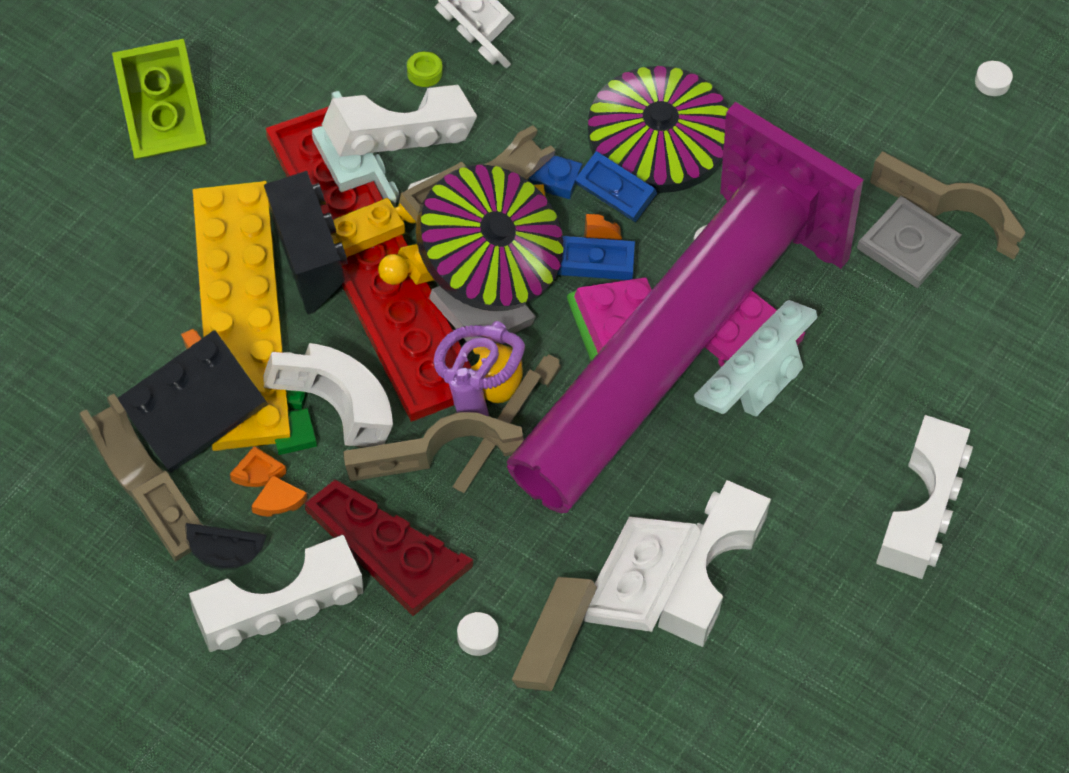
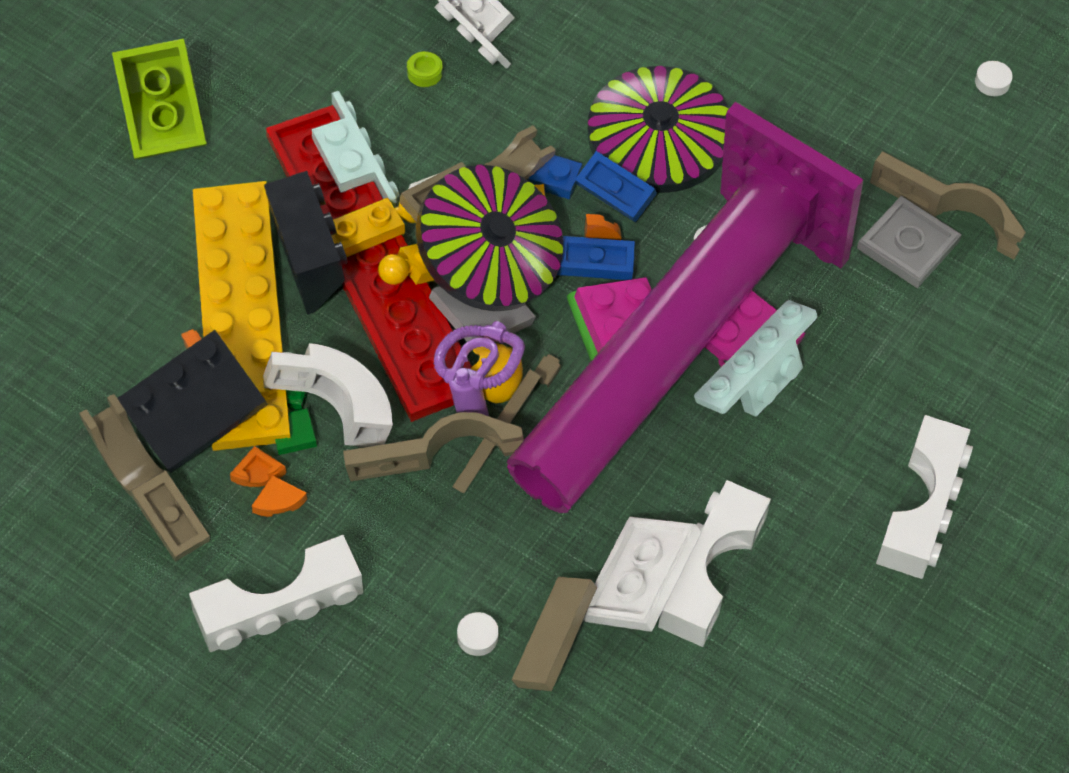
black tile [185,523,267,571] -> none
dark red wing [305,479,473,616] -> none
white arch [322,85,477,157] -> none

